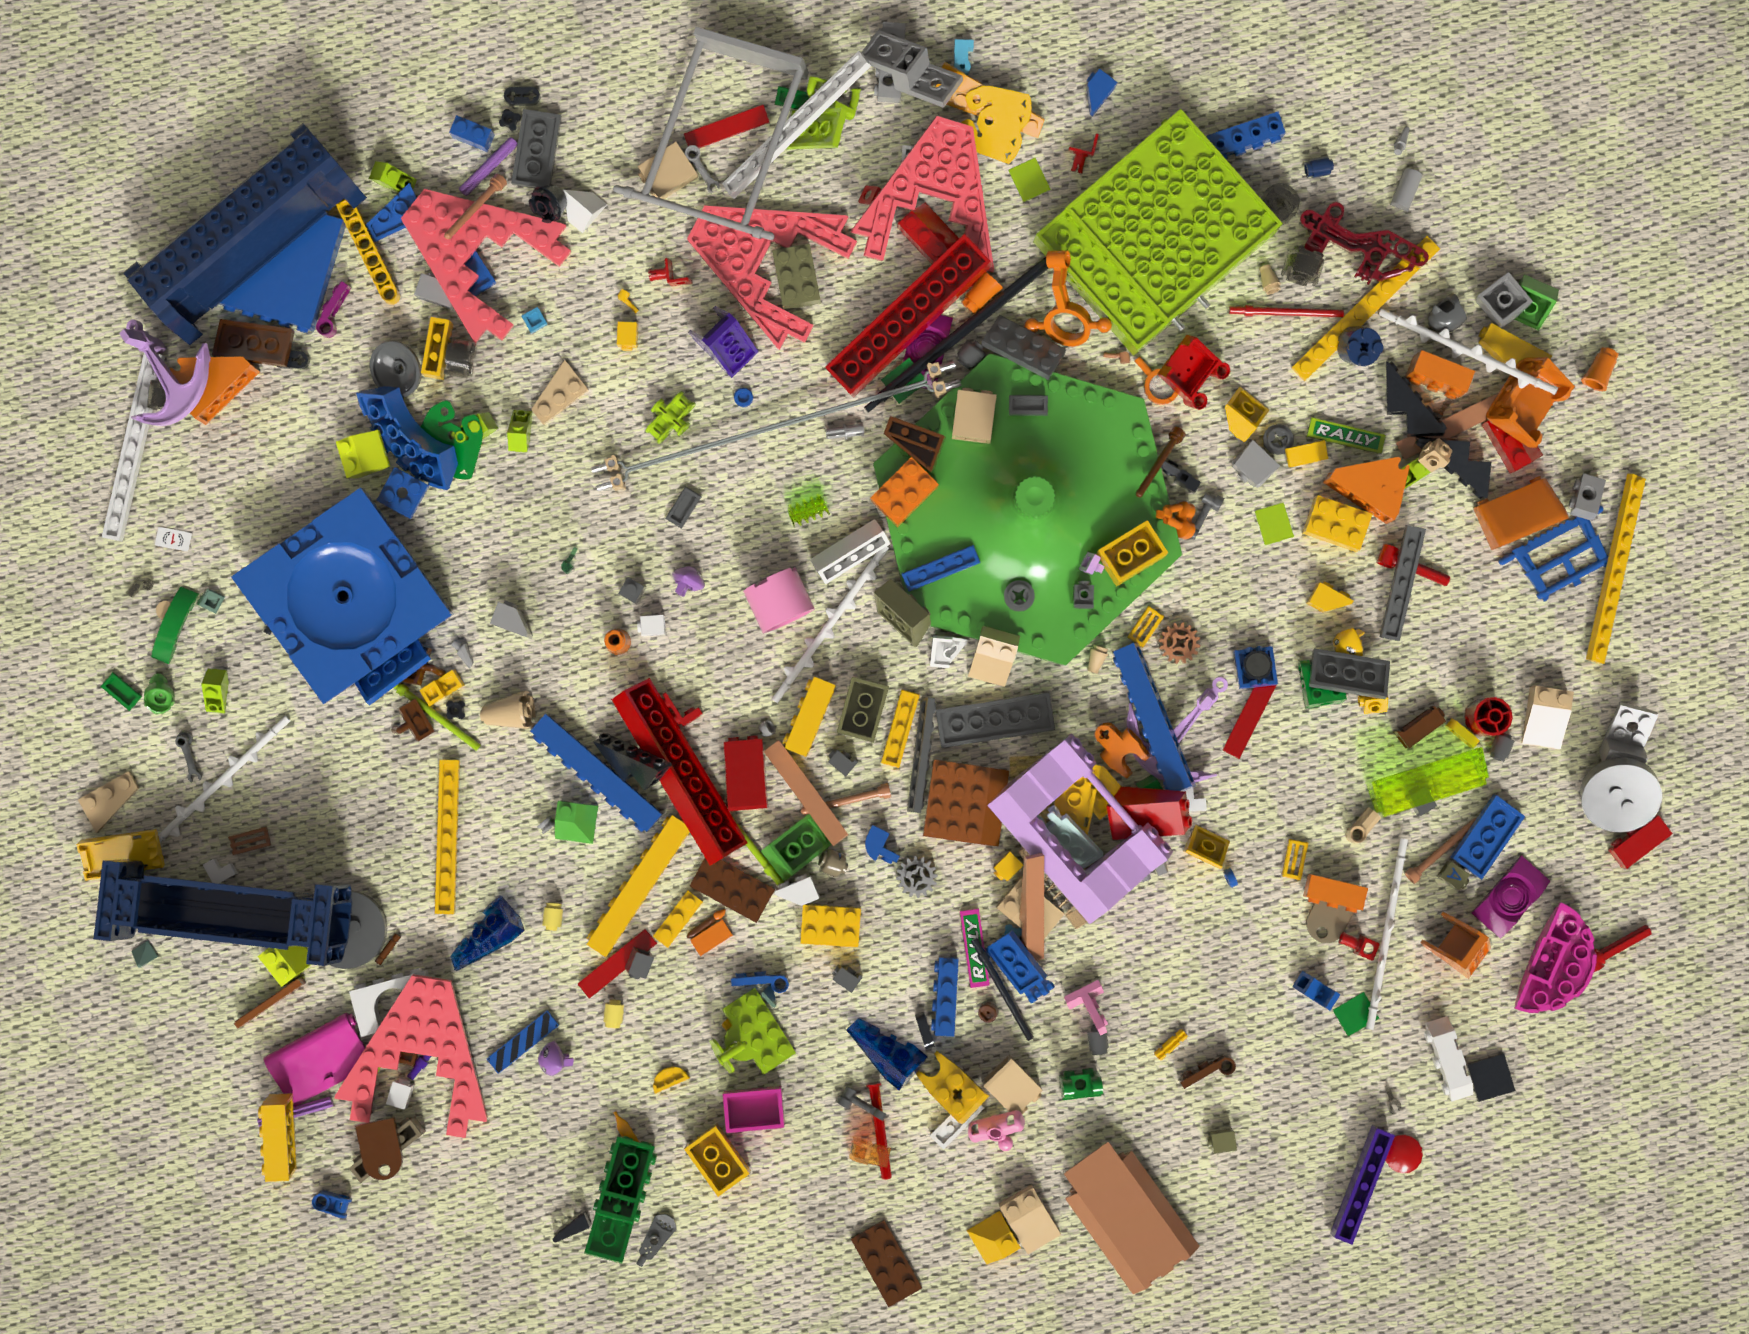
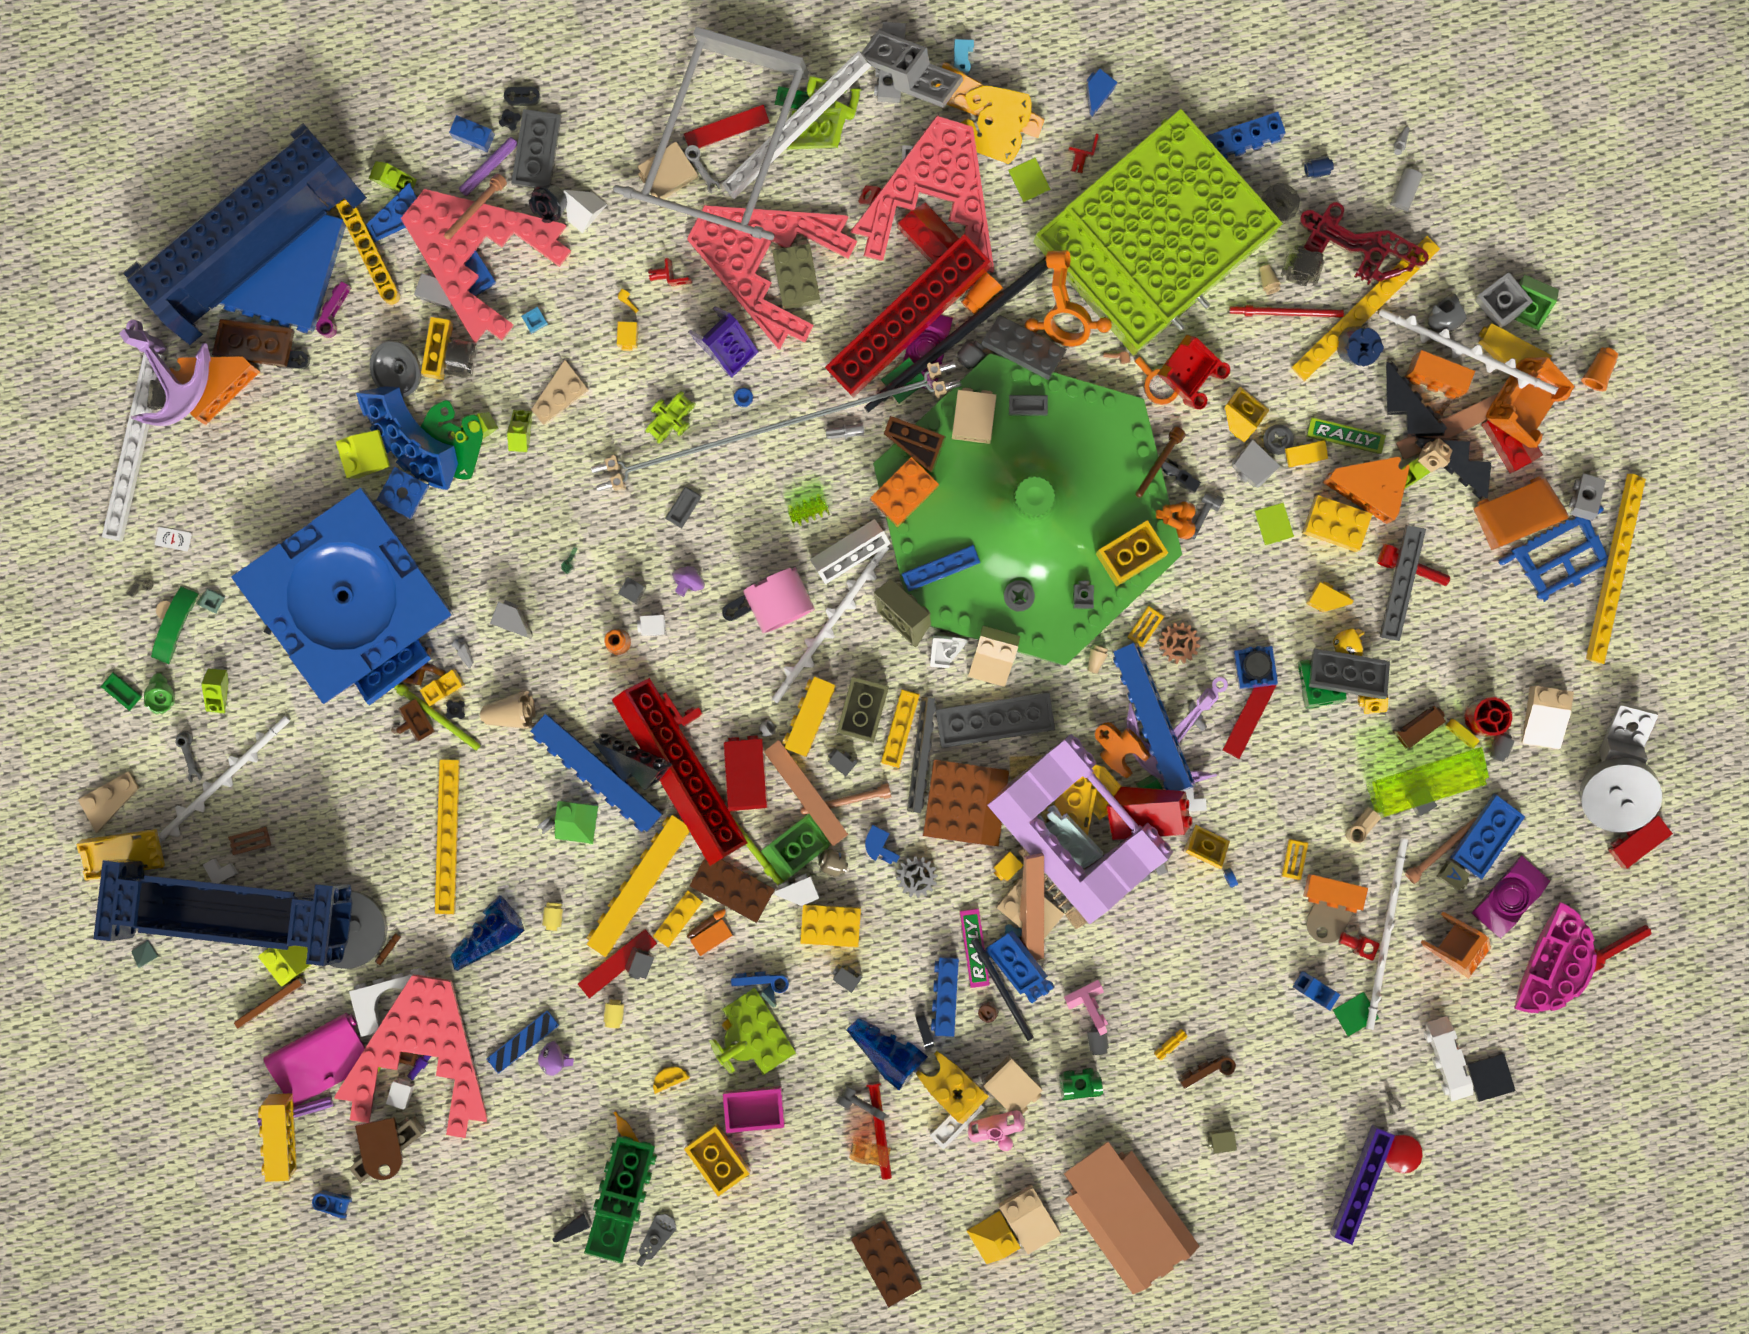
lavender tile [1079,552,1105,575] -> none
none -> black beam [722,595,752,621]
none -> light grey bar [1188,701,1207,731]

